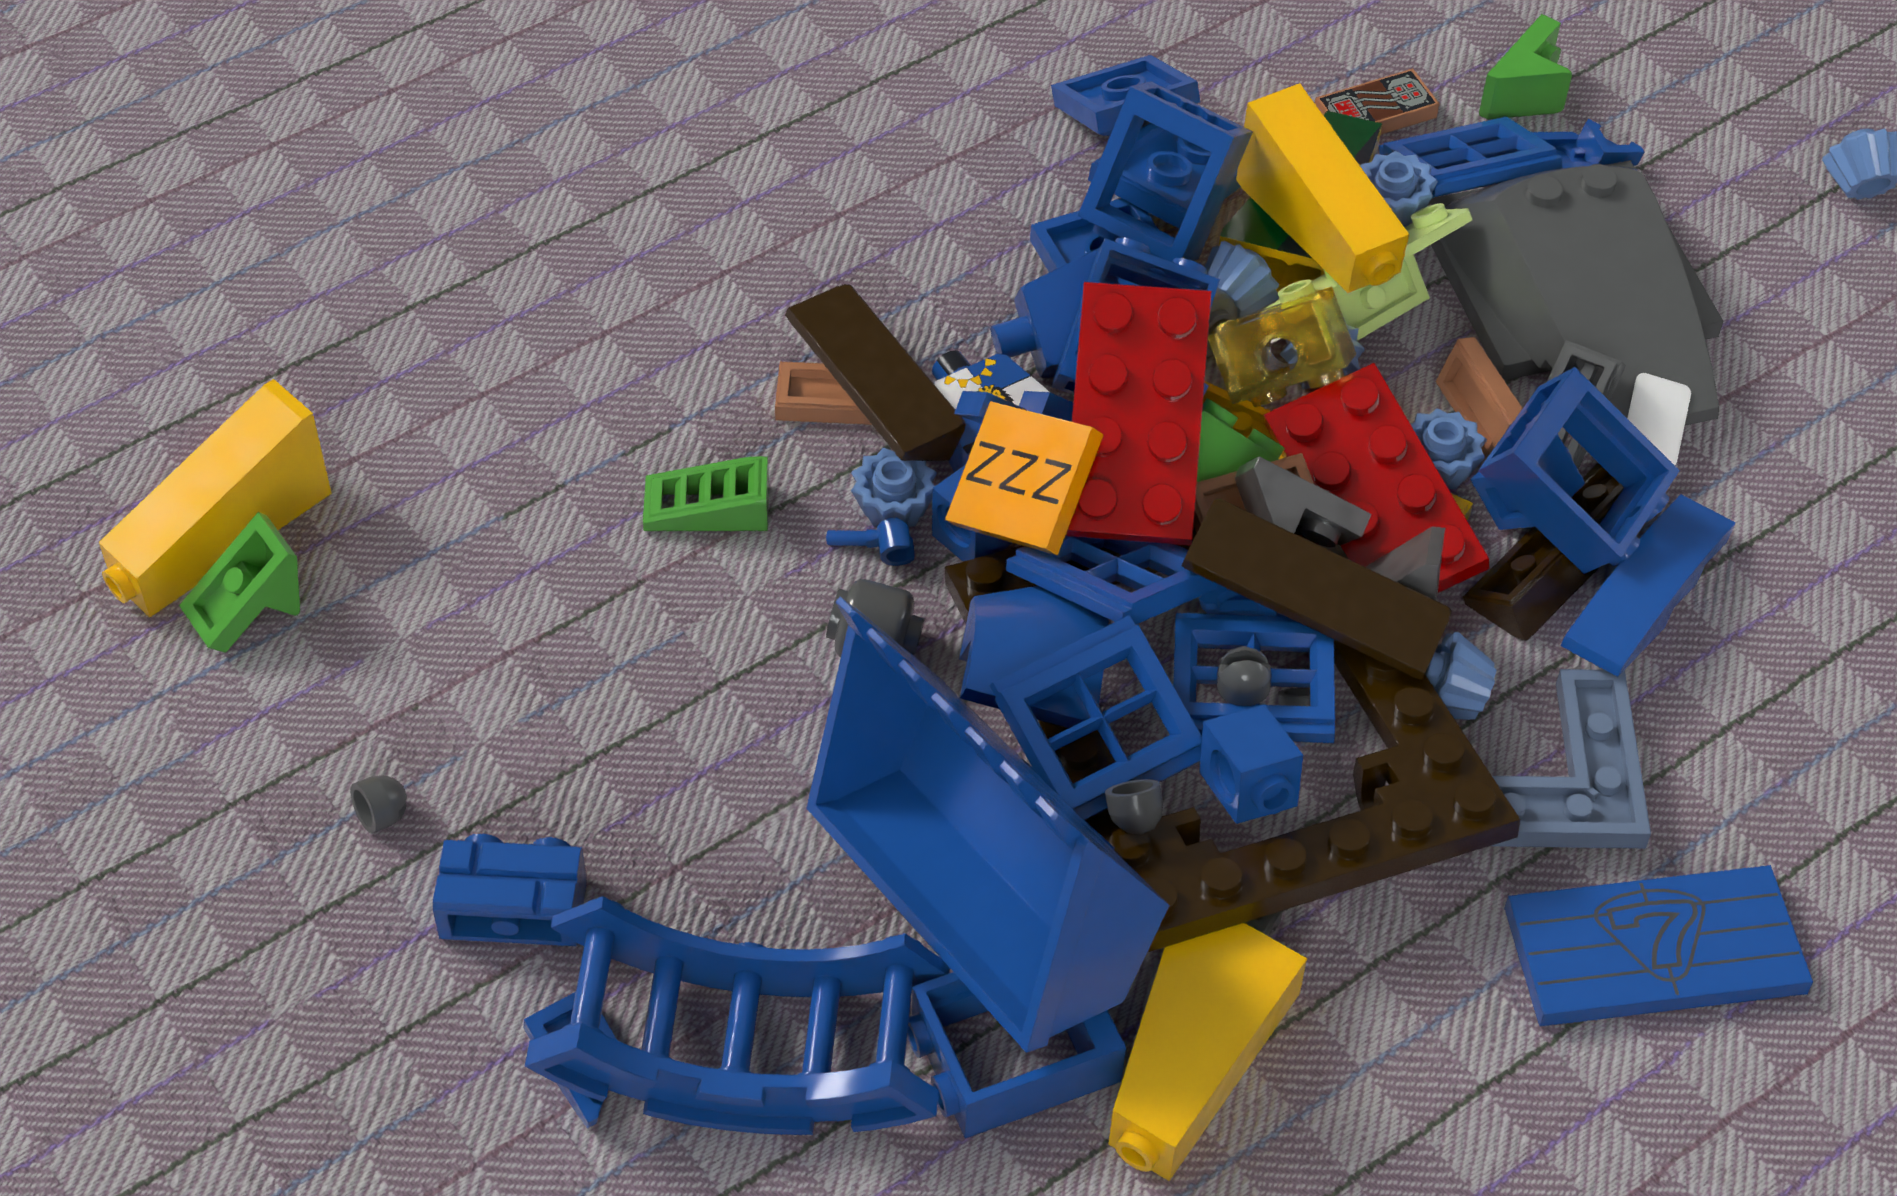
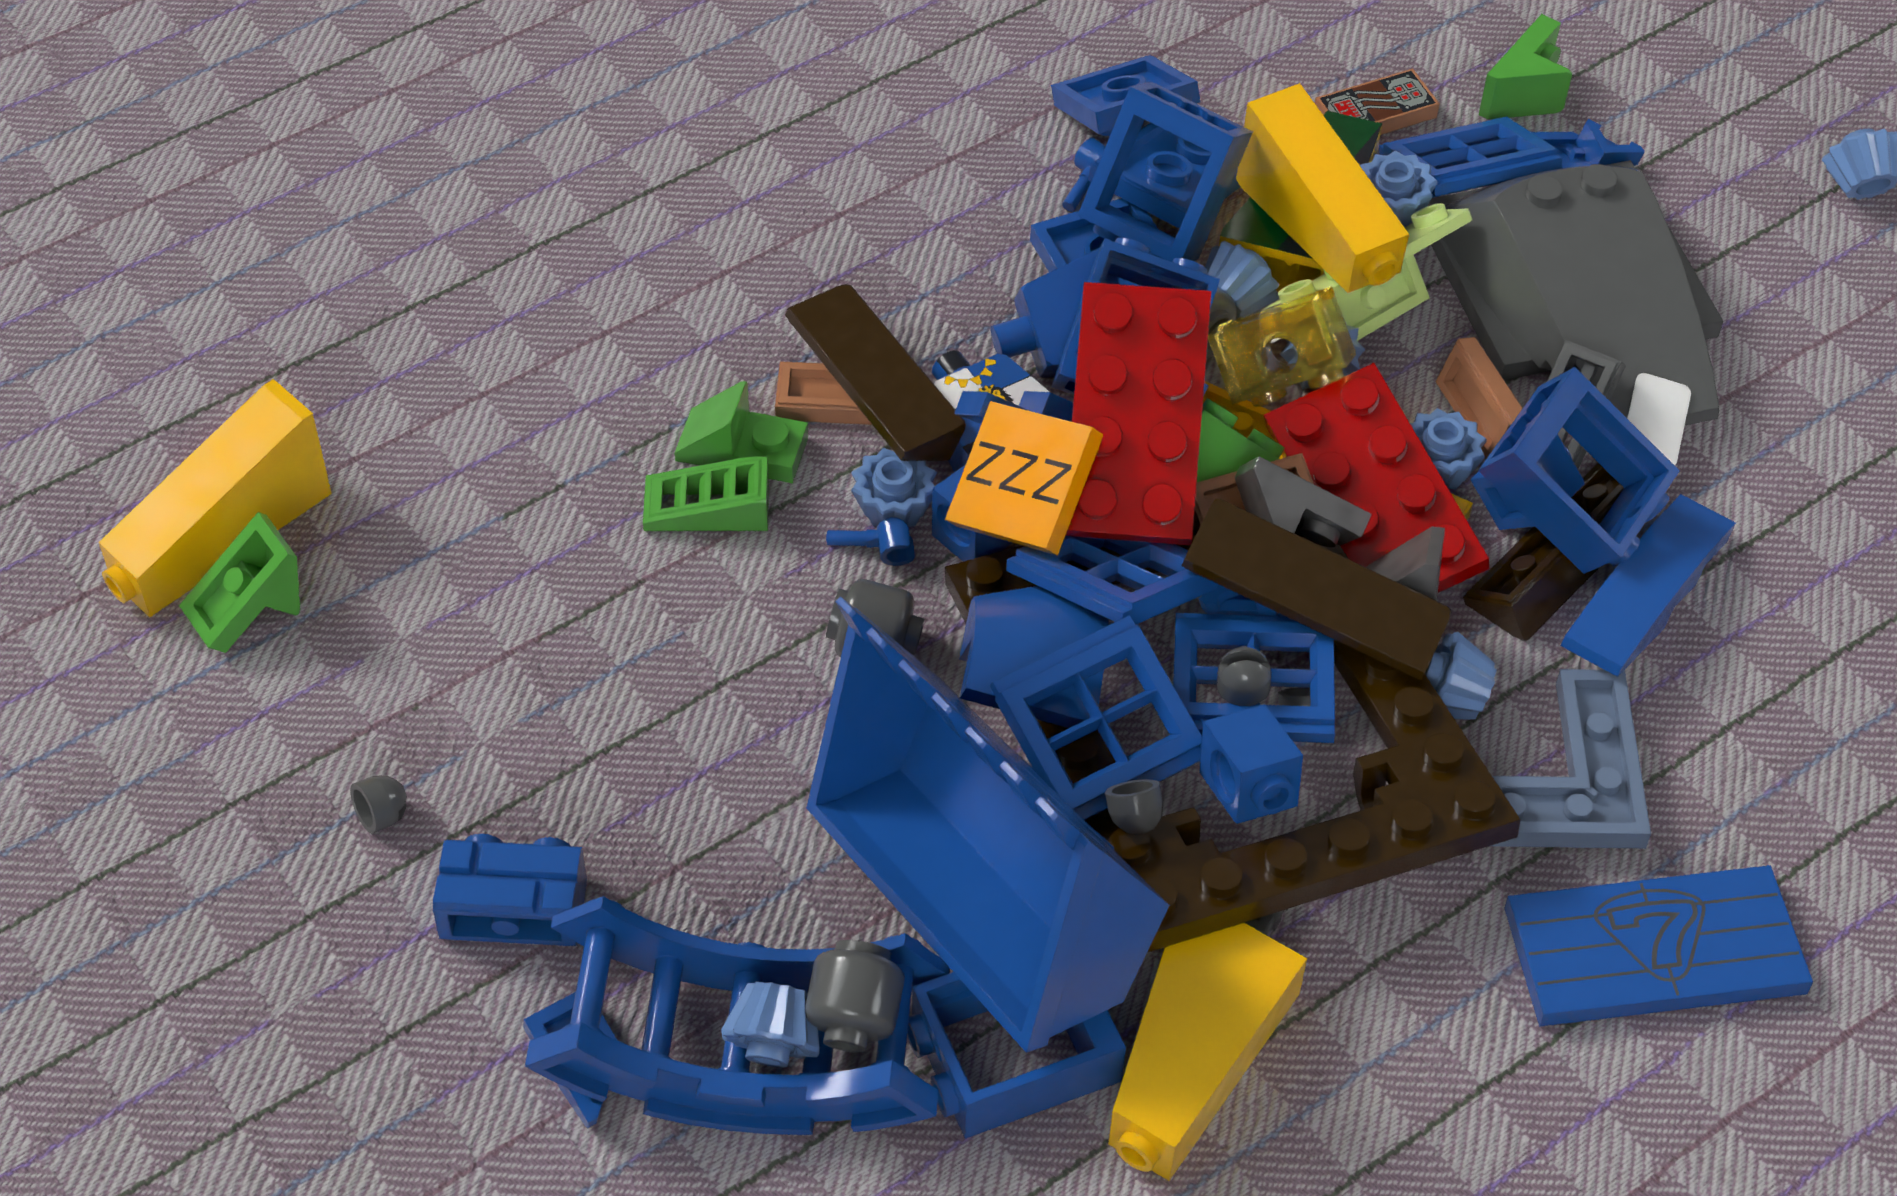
none -> bright green slope [674,381,808,483]
none -> medium blue piece [721,981,820,1067]
none -> dark grey head [805,940,905,1052]
none -> blue hand [1062,138,1106,212]

